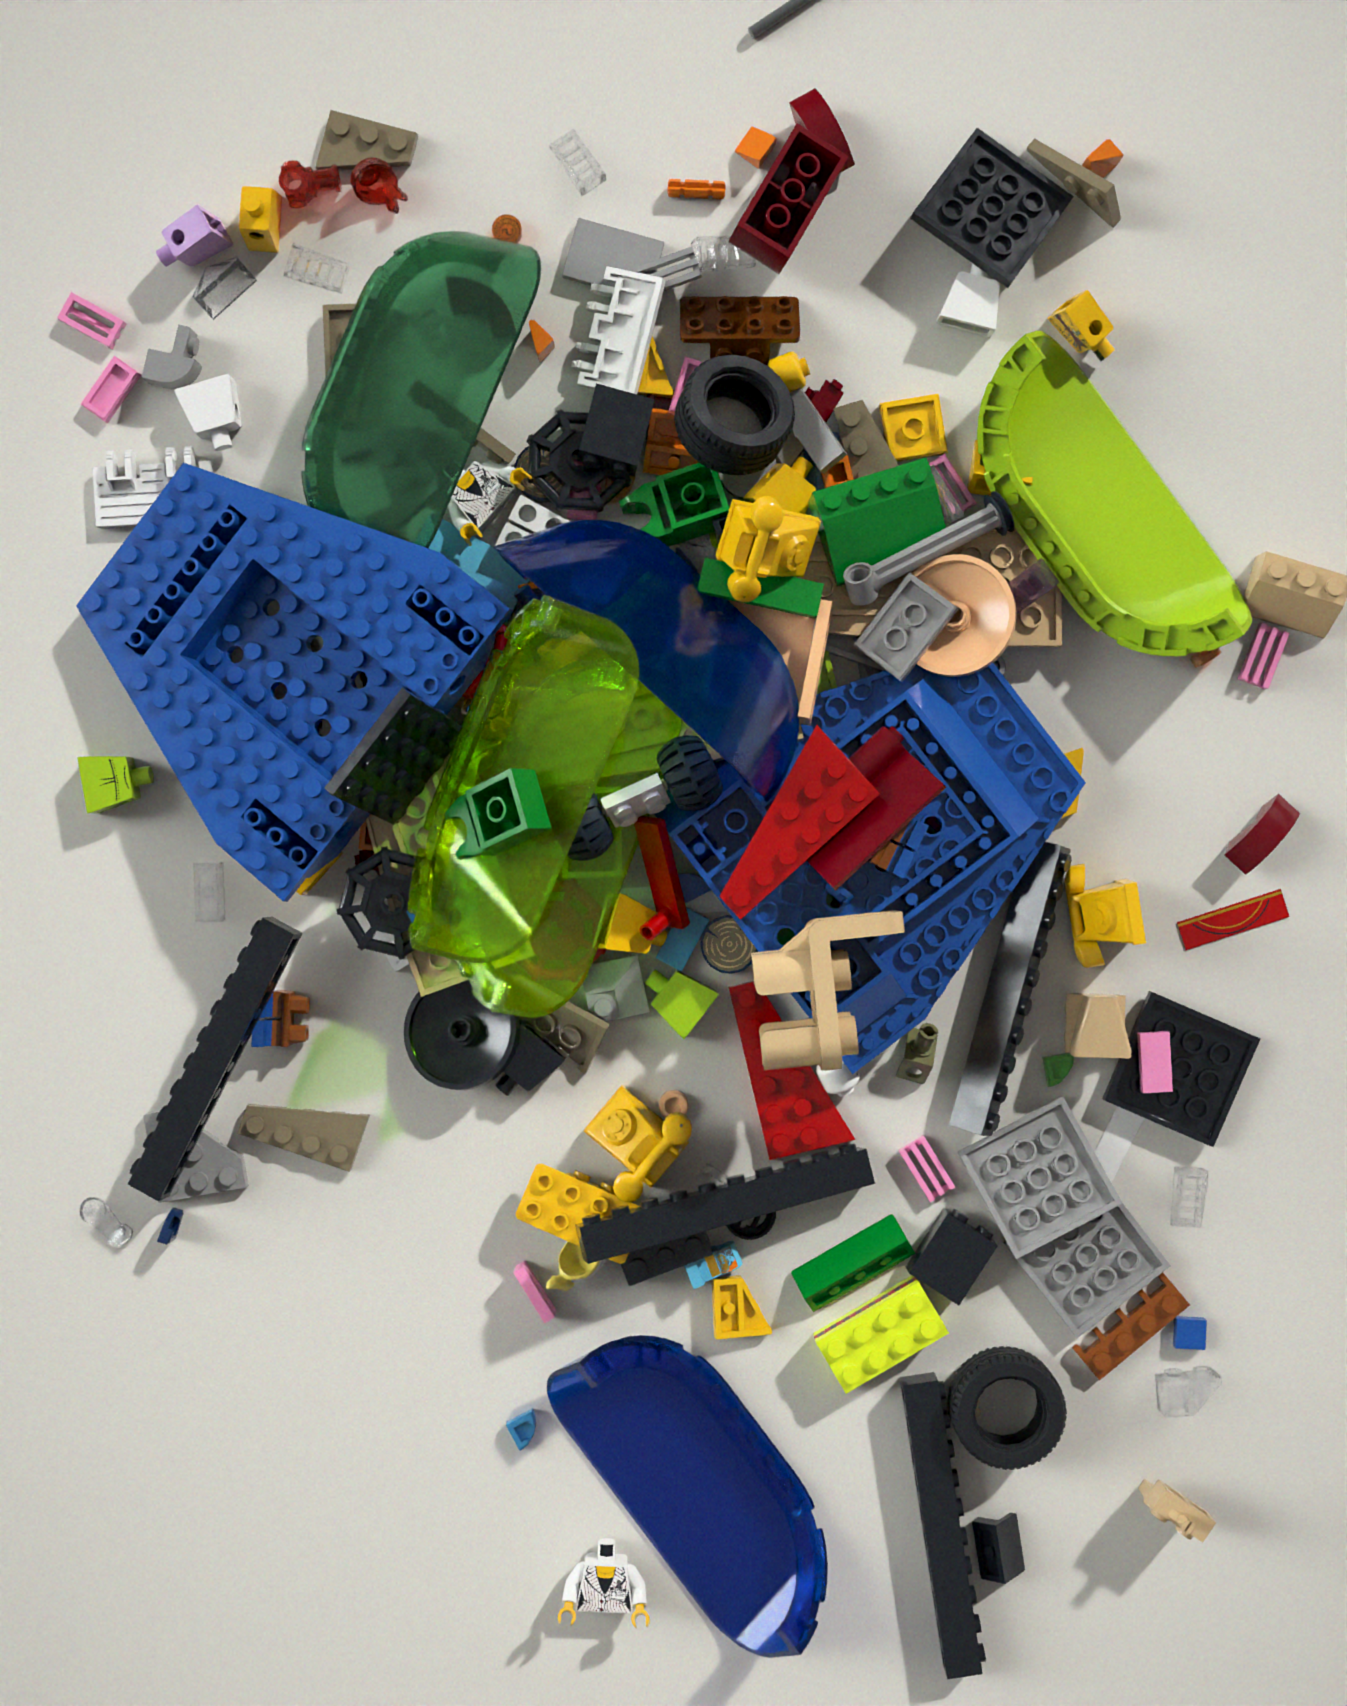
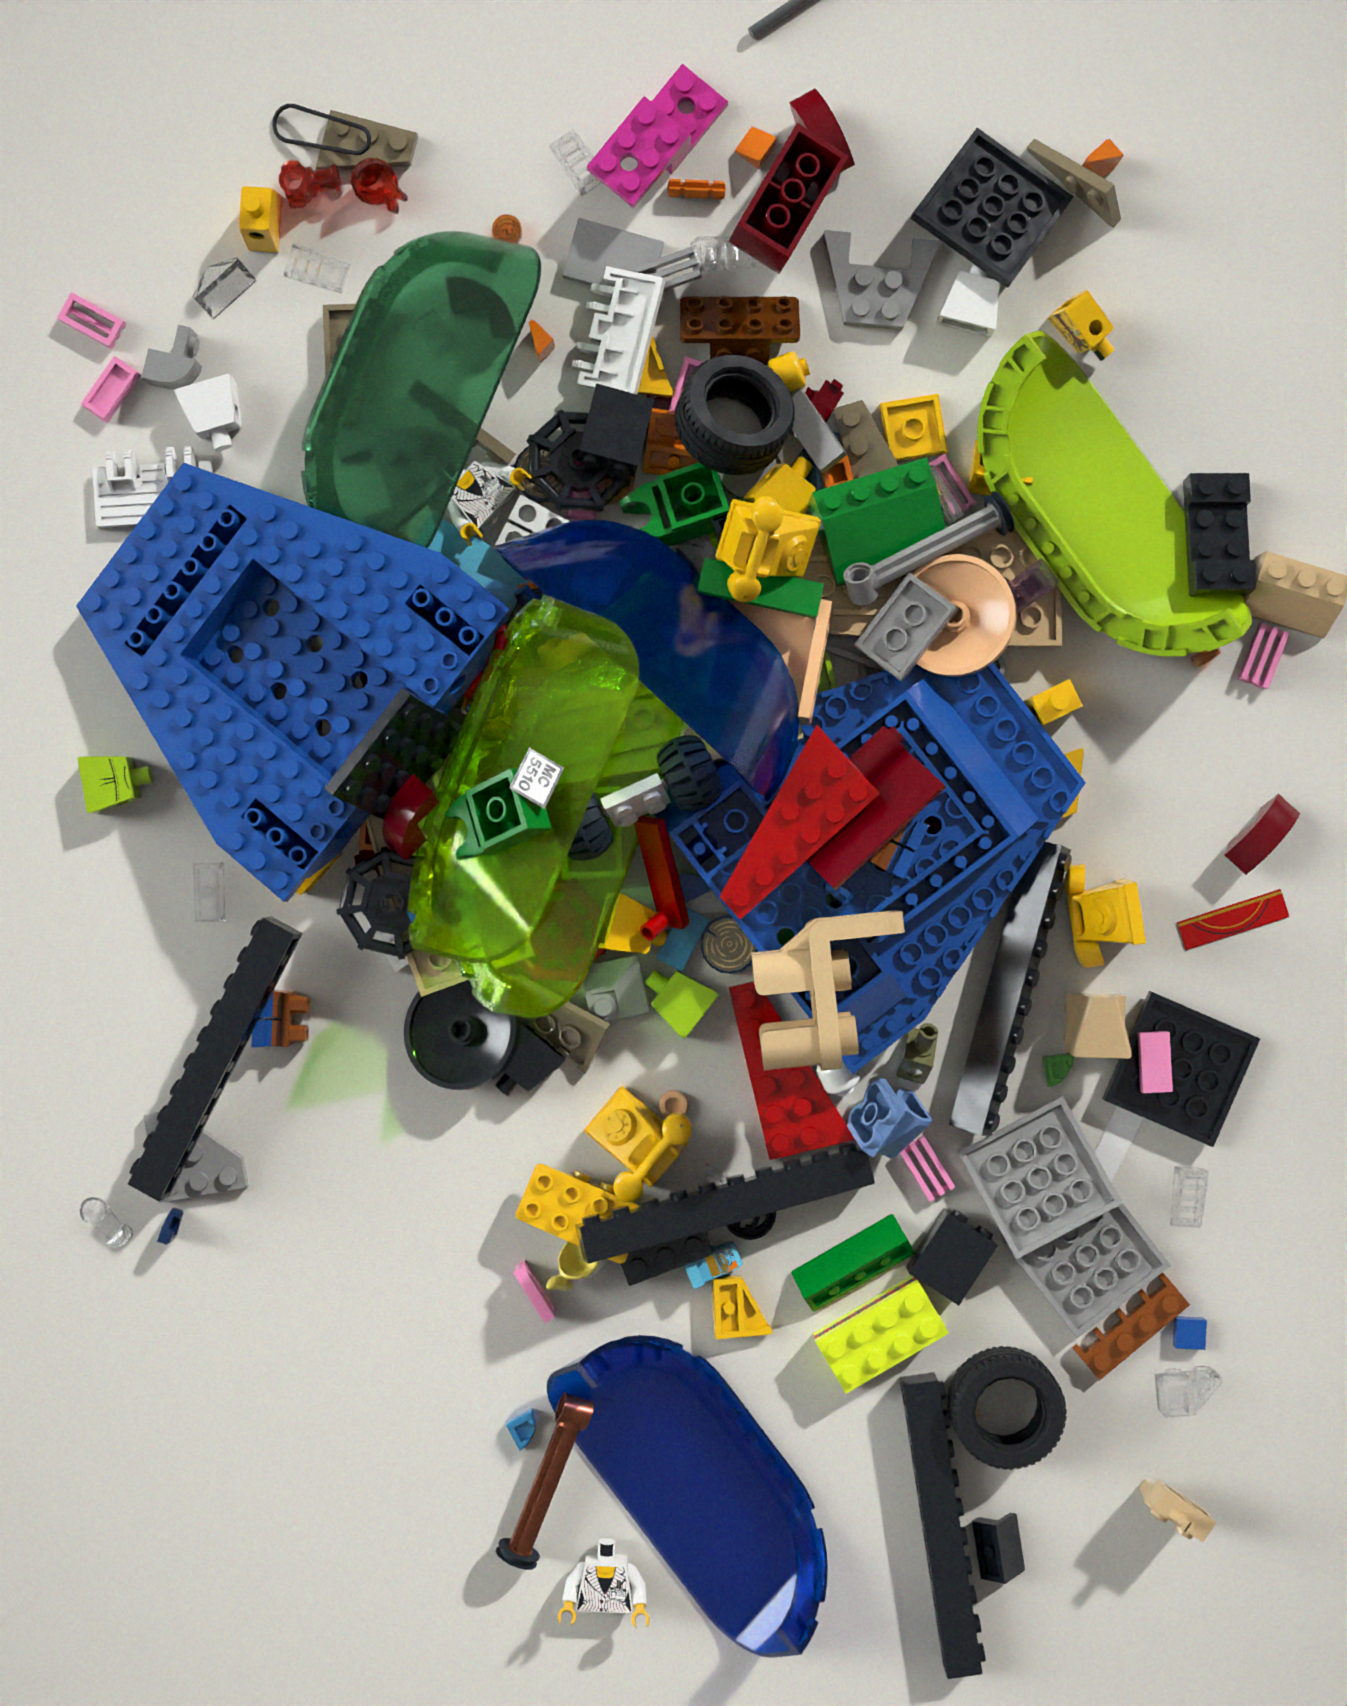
lavender torso [156,204,234,267] -> none
dark tan wing [237,1104,370,1172] -> none
none -> black piece [272,104,371,155]
none -> dark red brick [382,774,439,861]
none -> copper piece [495,1392,594,1570]
none -> sticker [509,747,564,809]
none -> dark pink bracket [587,64,728,209]
none -> light grey wing [823,230,940,330]
none -> medium blue piece [847,1078,932,1159]
none -> yellow torso [1023,679,1083,725]
none -> black piece [1183,473,1256,596]

